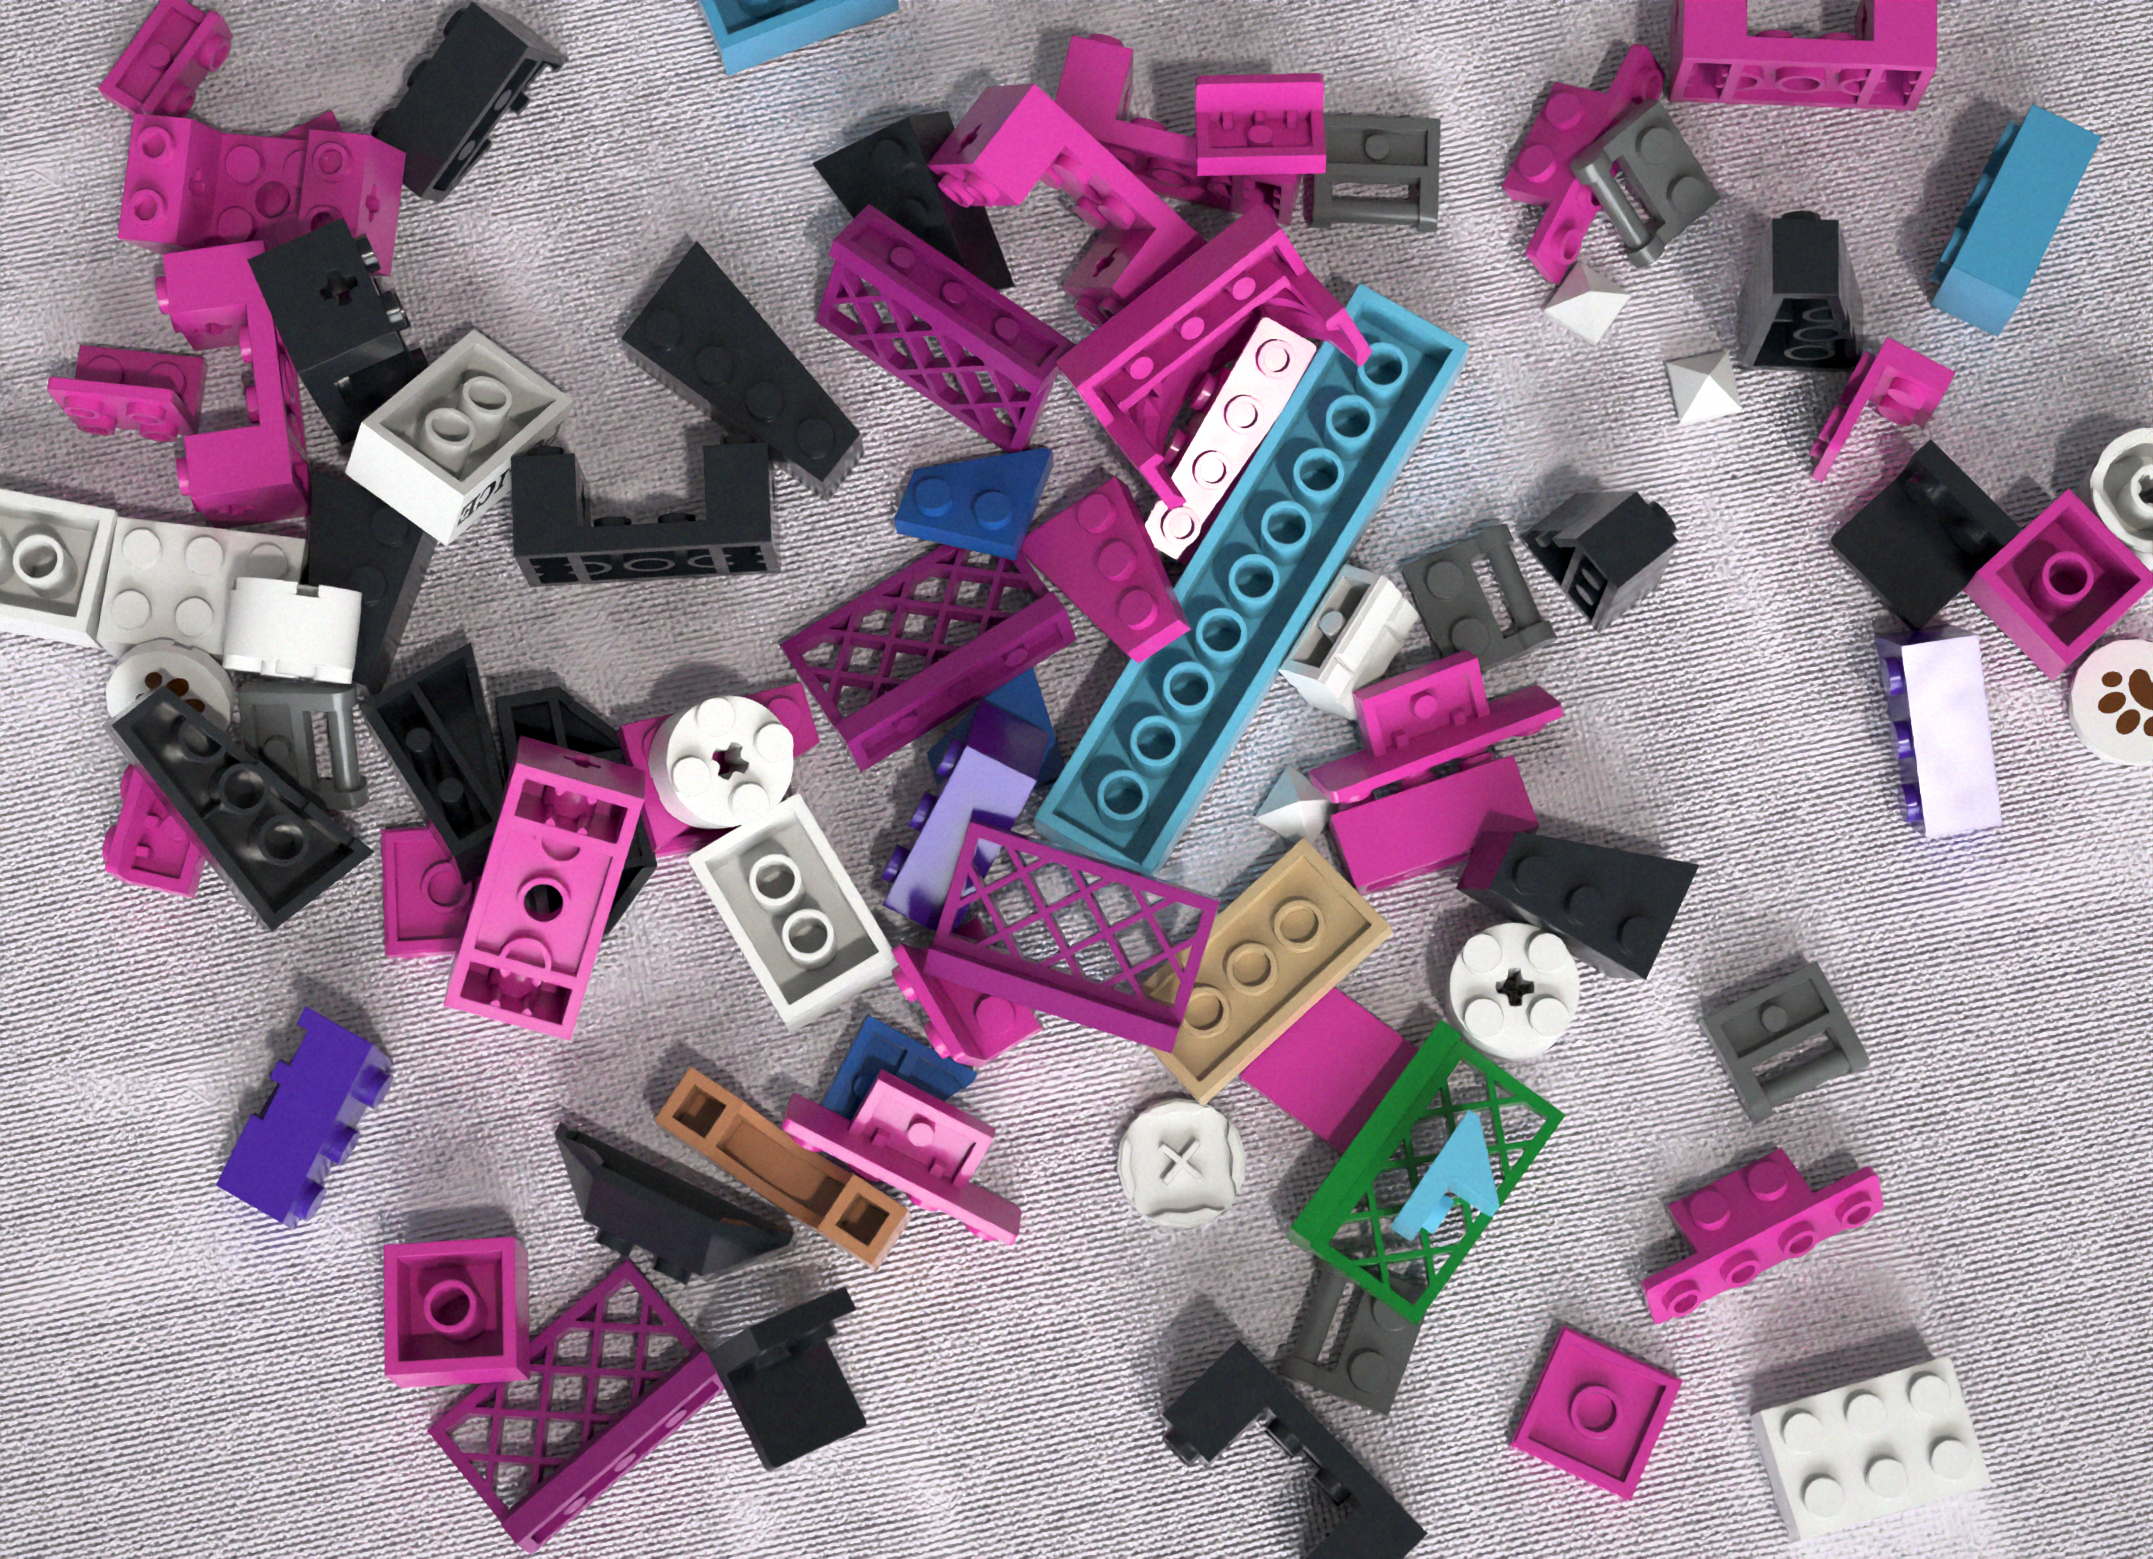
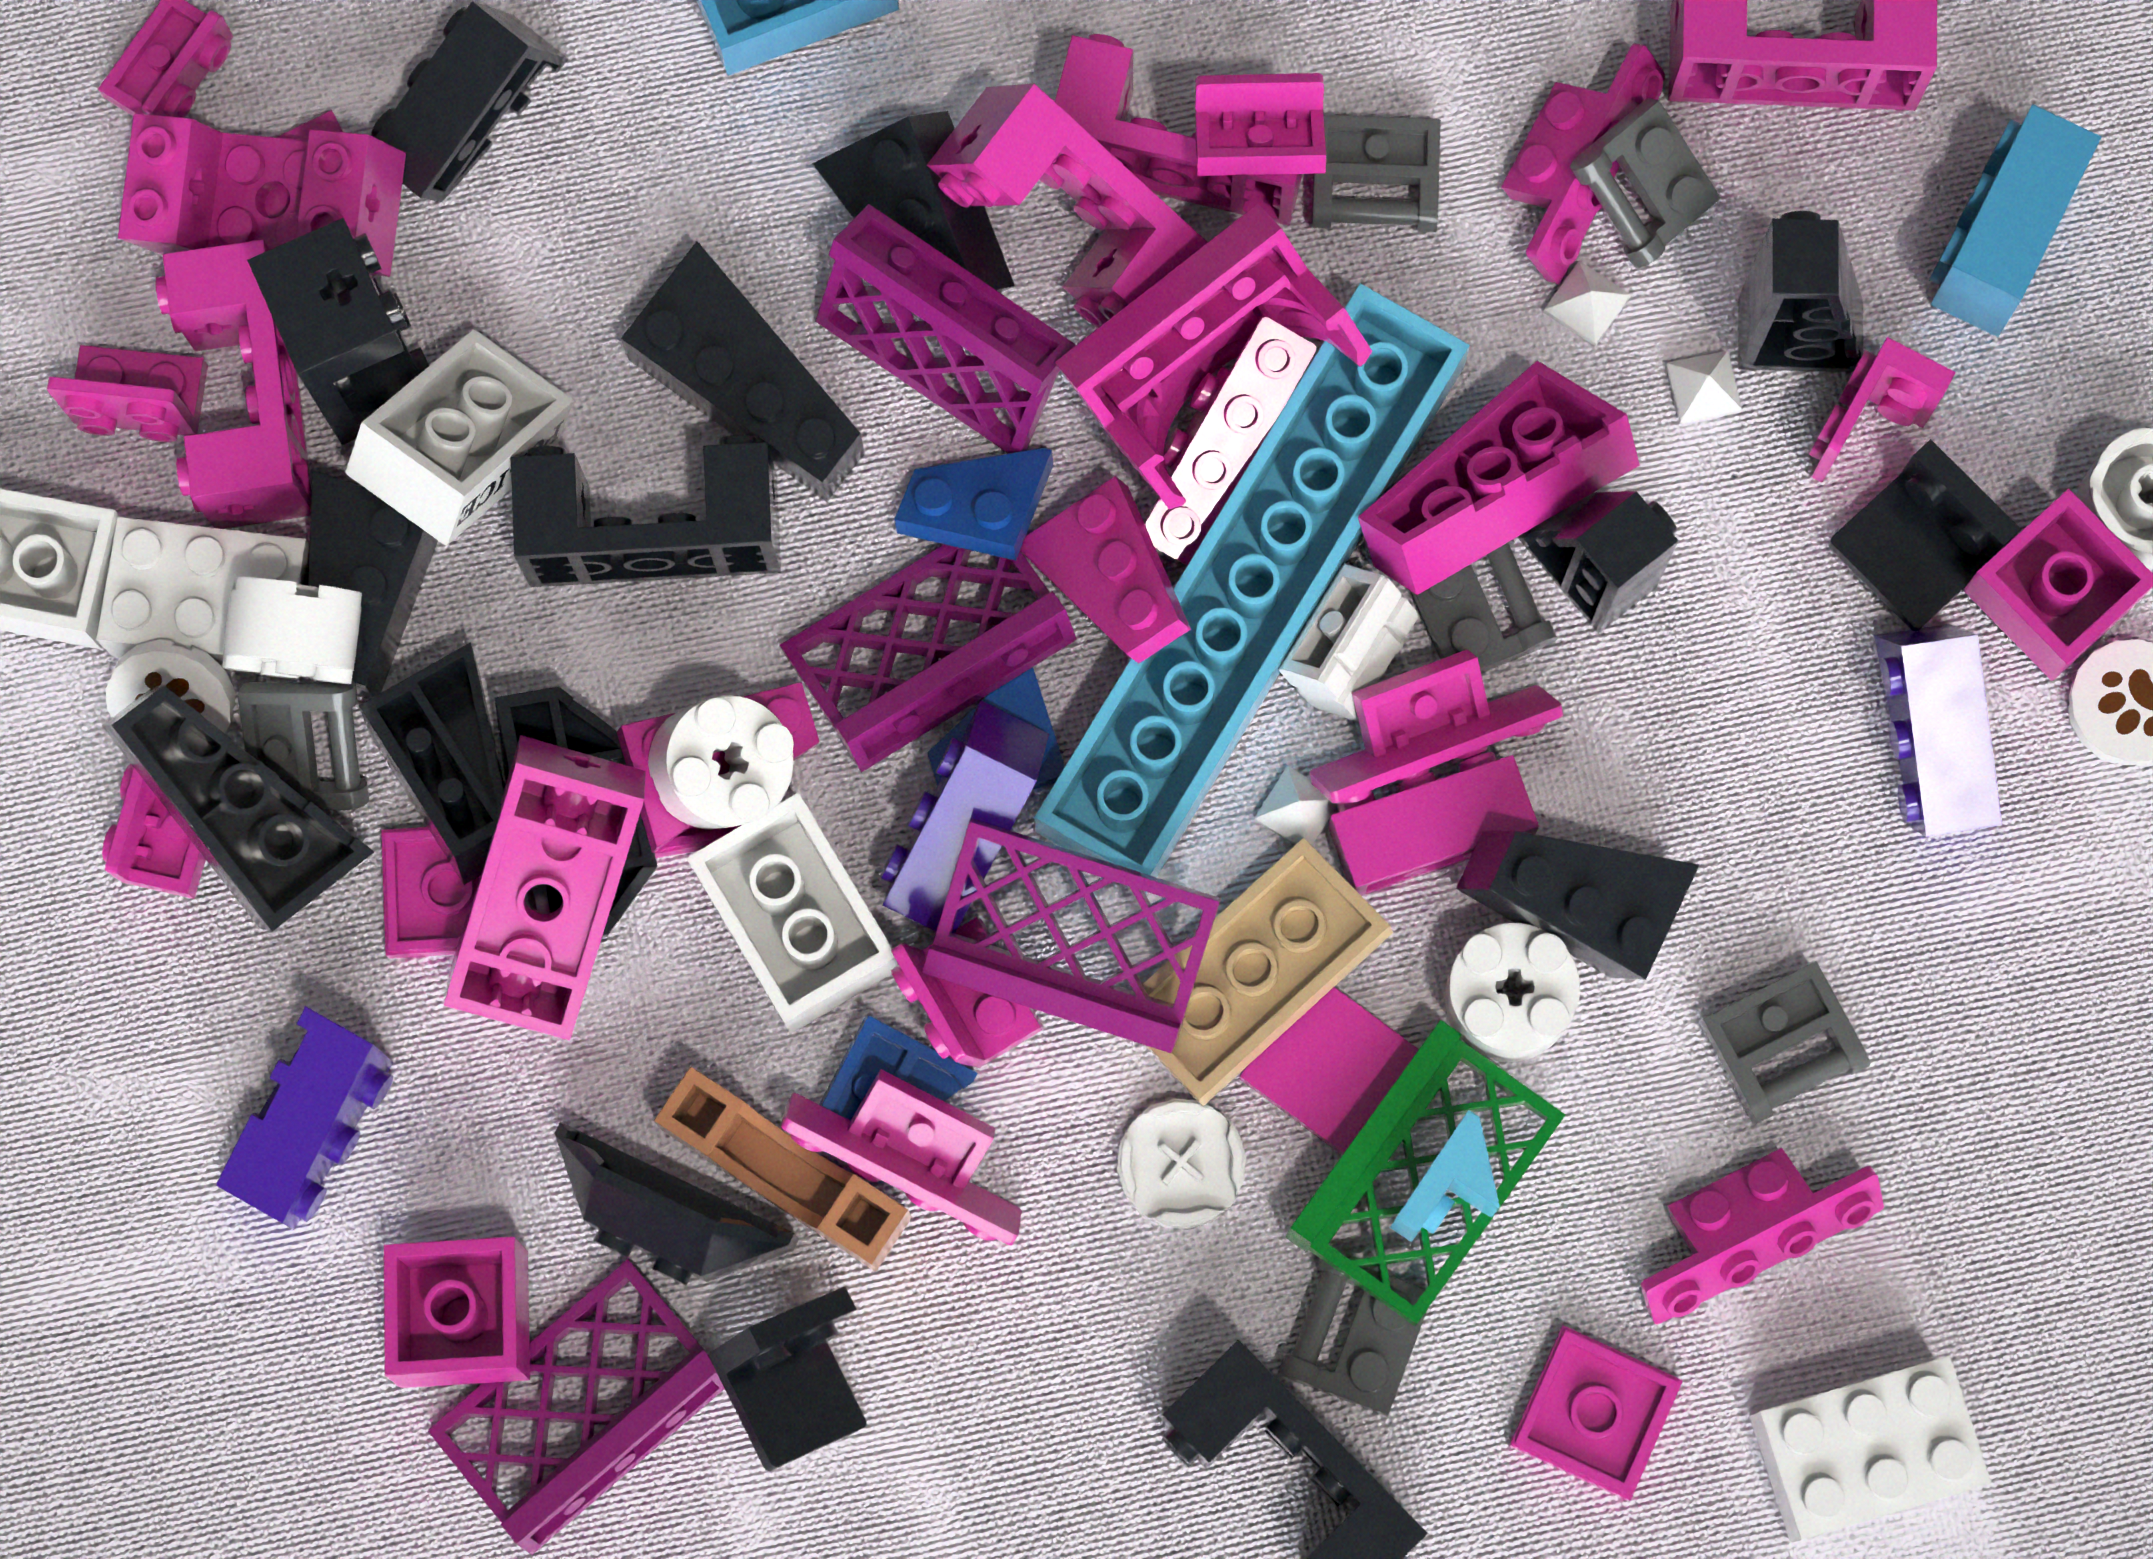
none -> dark pink wedge [1358,361,1640,595]

